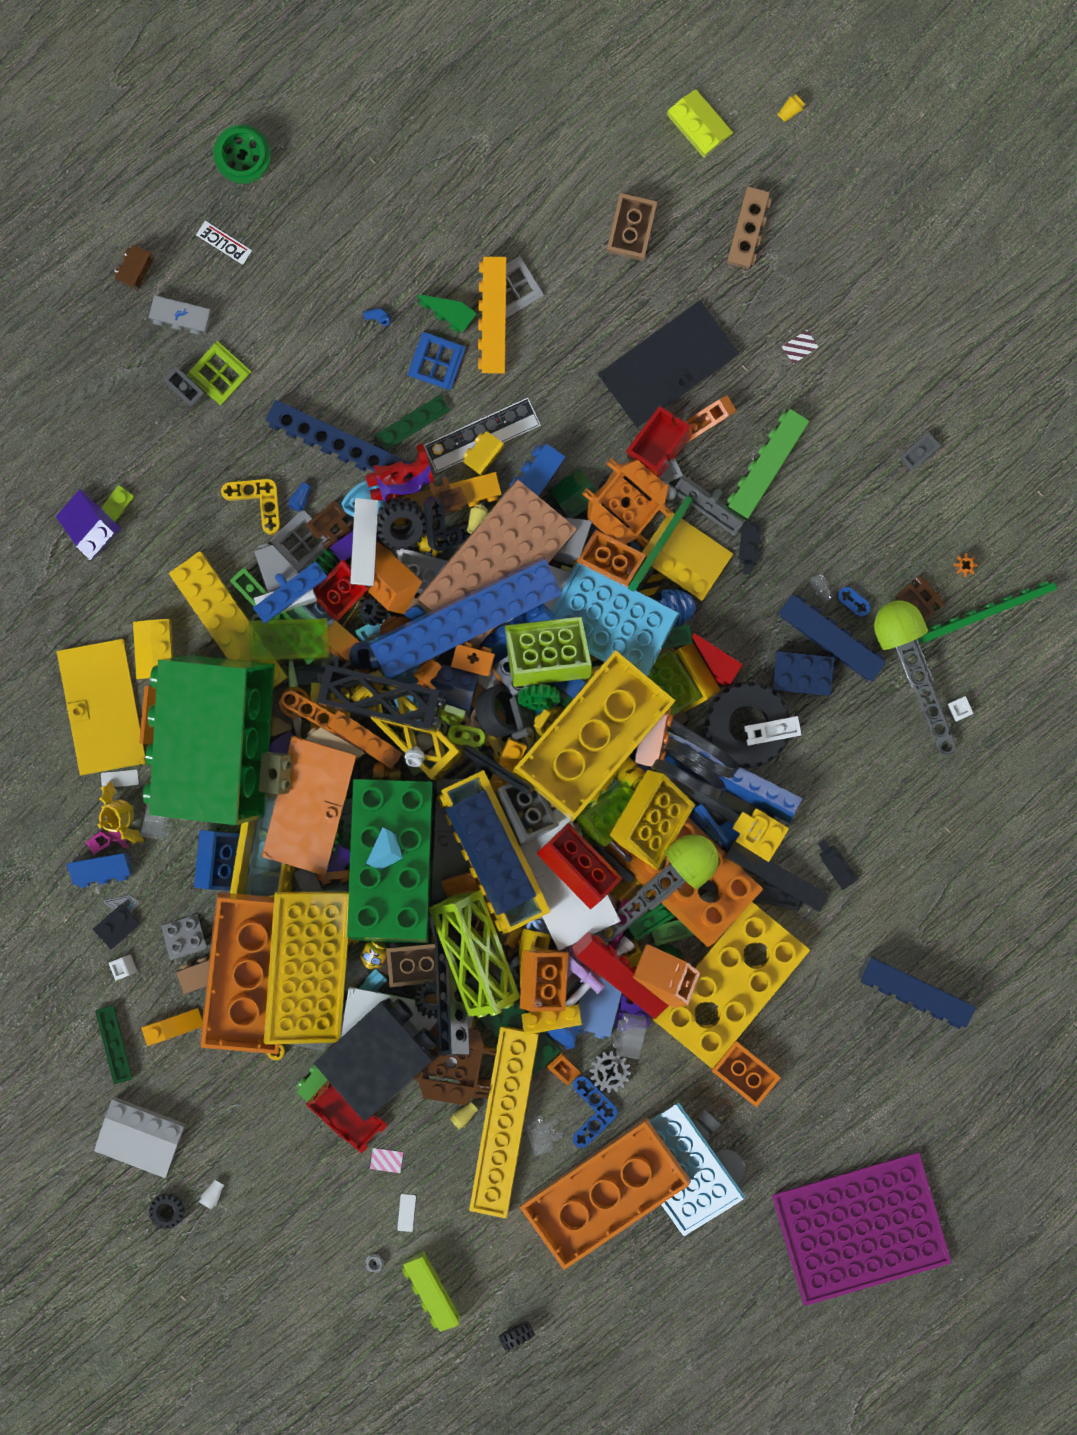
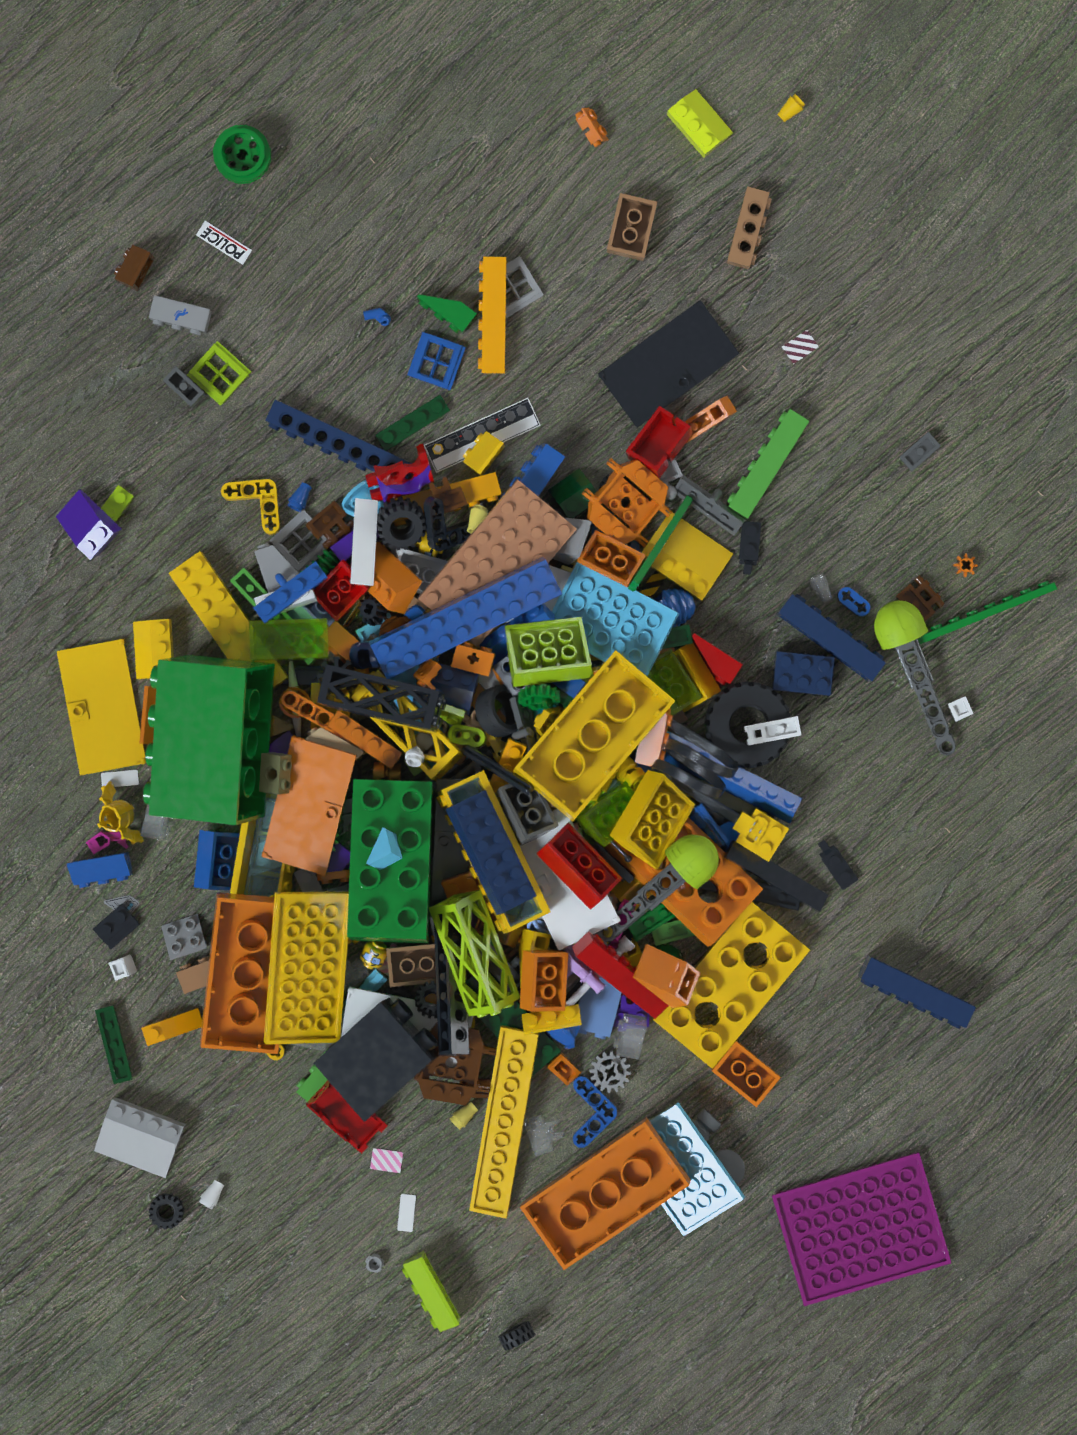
none -> orange hinge [575,107,609,148]

